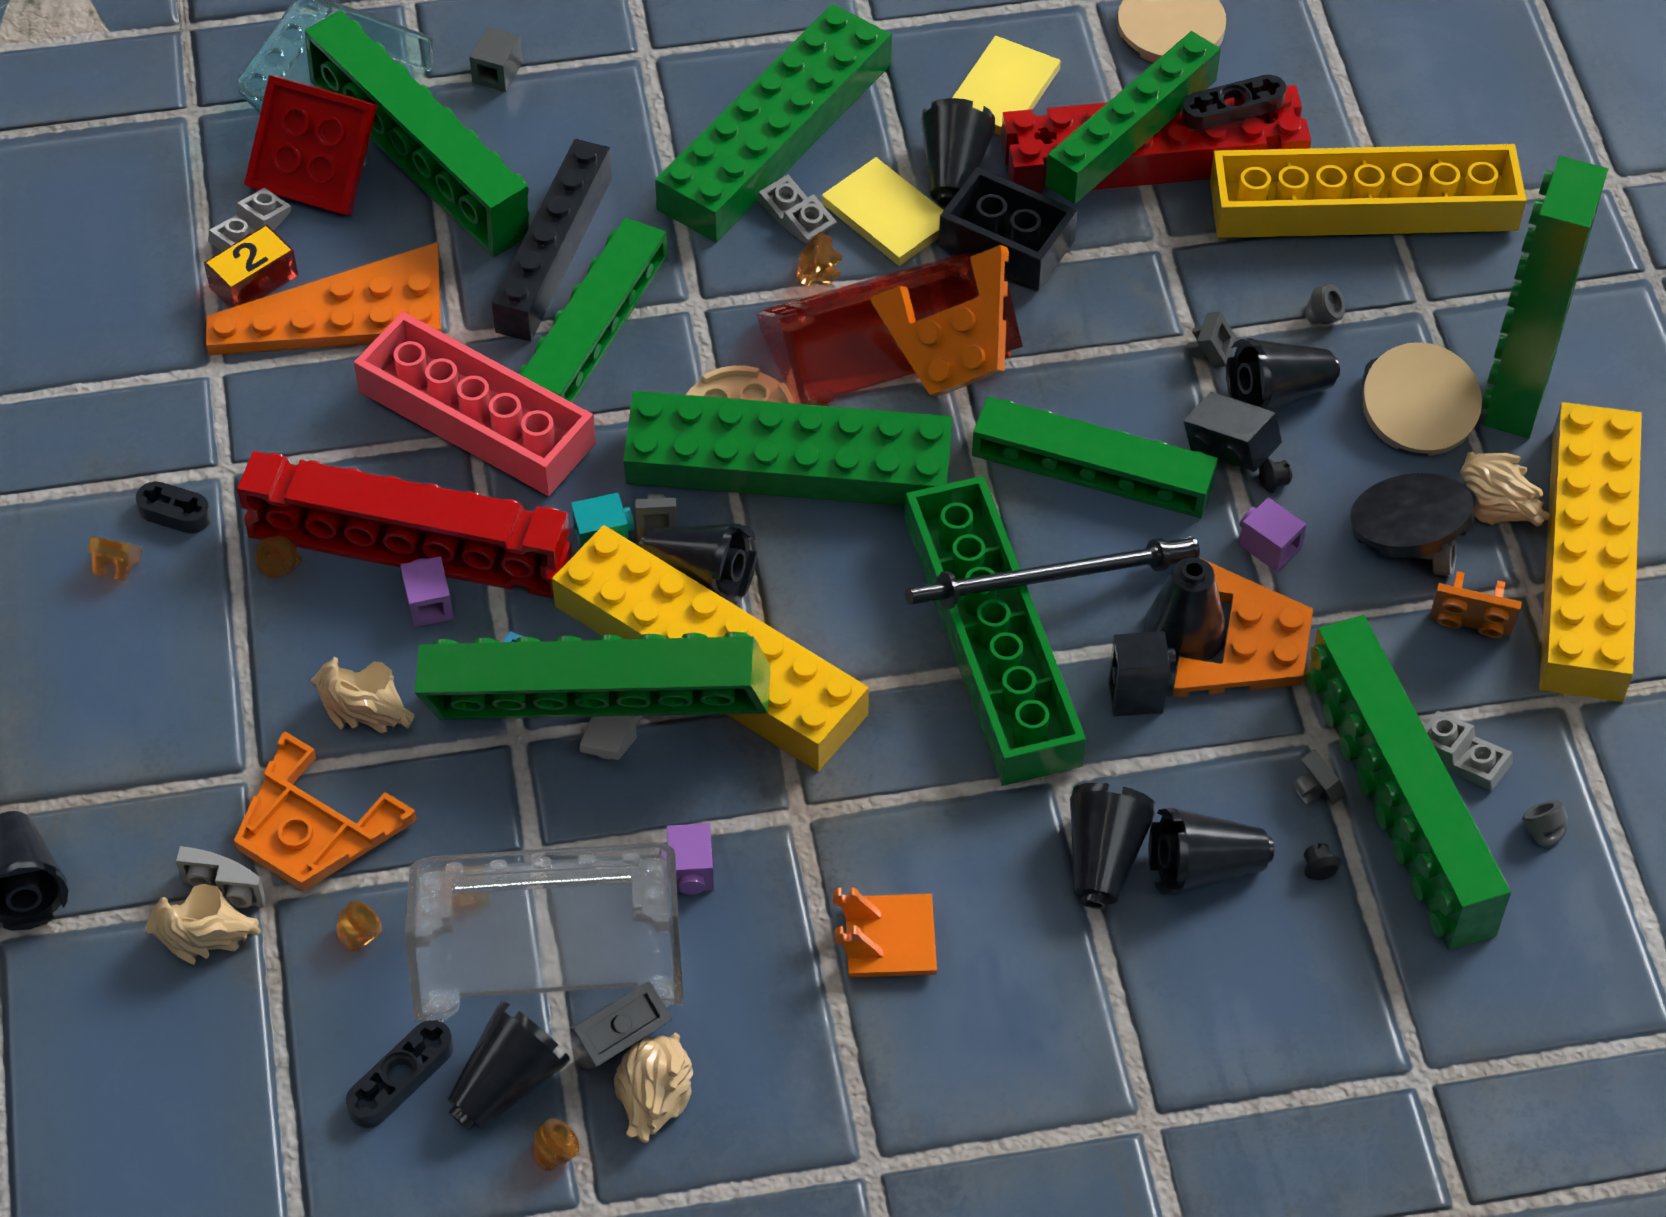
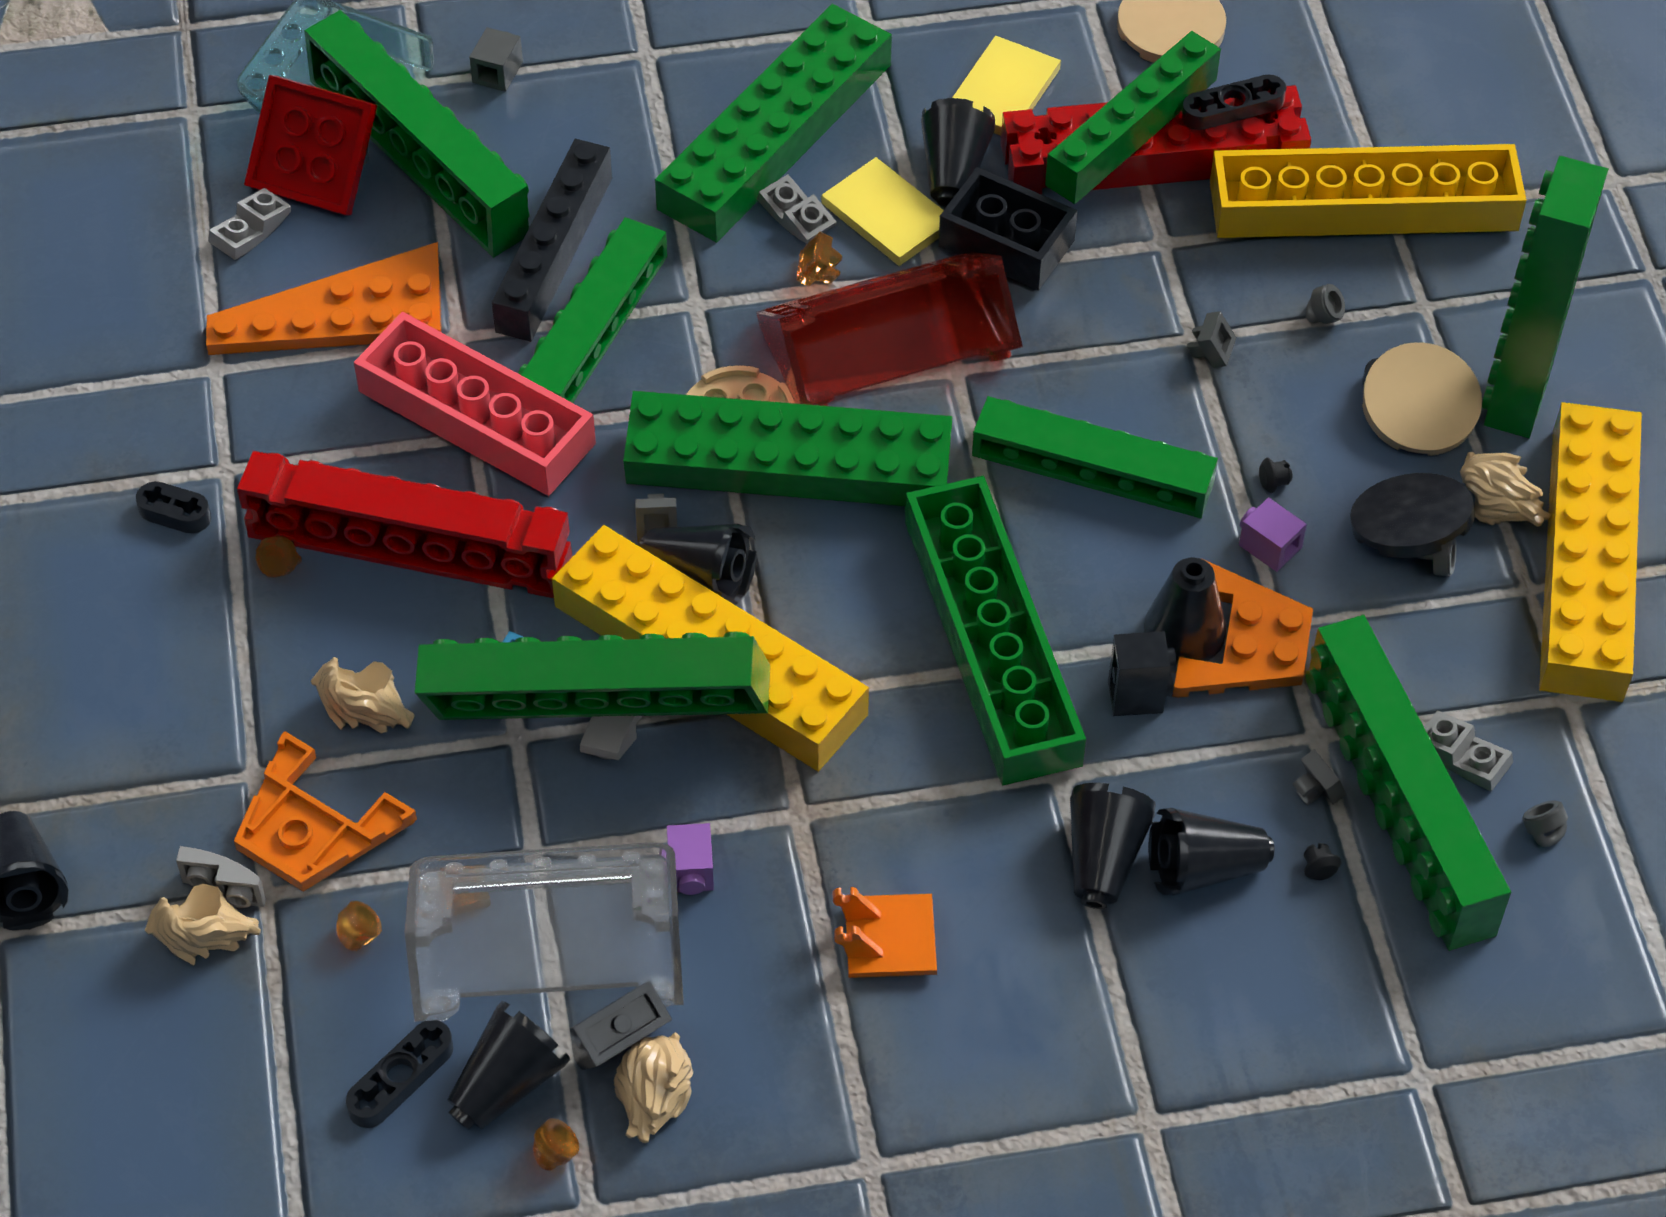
clear orange tile [88,536,143,581] -> none
brick [204,224,299,308] -> none
medium lavender brick [400,556,454,628] -> none
teal brick [571,493,635,549] -> none
orange wing [870,245,1009,397] -> none
black bar [905,536,1200,609] -> none
black brick [1183,392,1282,472] -> none
black cone [1226,338,1340,411] -> none
orange plate [1429,571,1522,638] -> none

